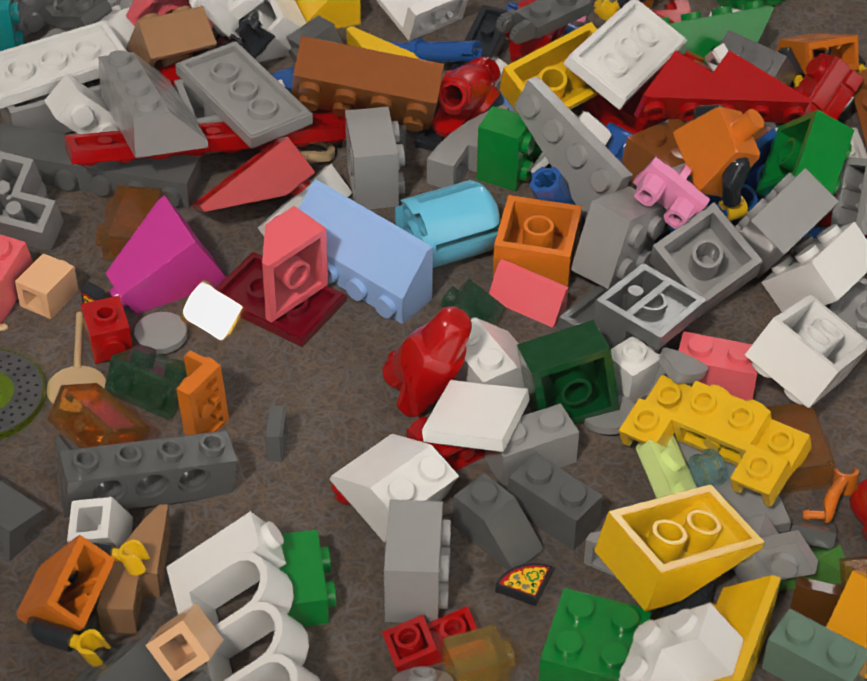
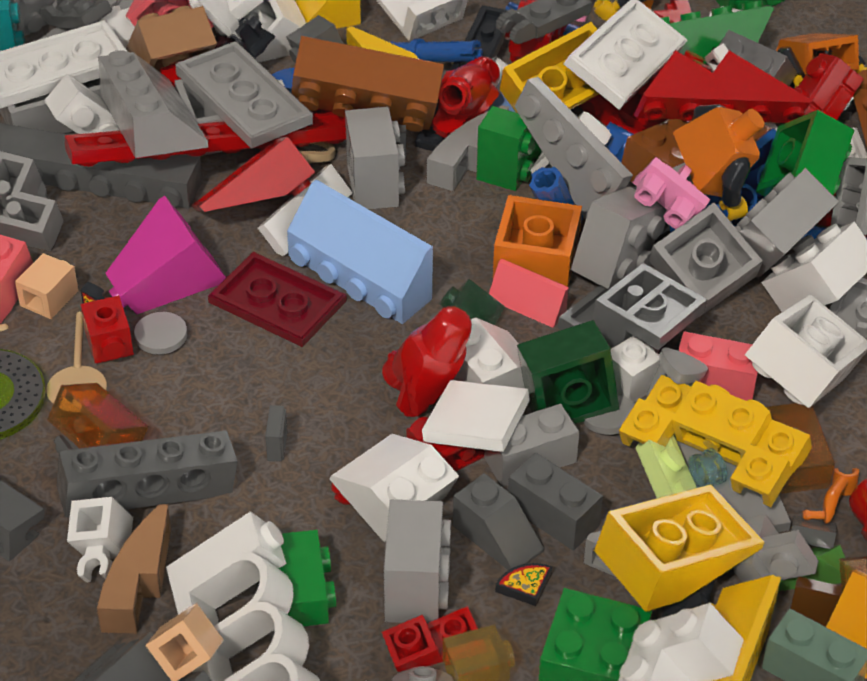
orange torso [16,535,150,667] -> none
clear orange brick [96,185,162,261] -> none
clear green bracket [104,345,187,420] -> none
orange bracket [176,350,229,435] -> none
tile [181,280,245,341] -> none
coral slope [262,206,328,323] -> none
medium azure cylinder [395,180,500,268] -> none

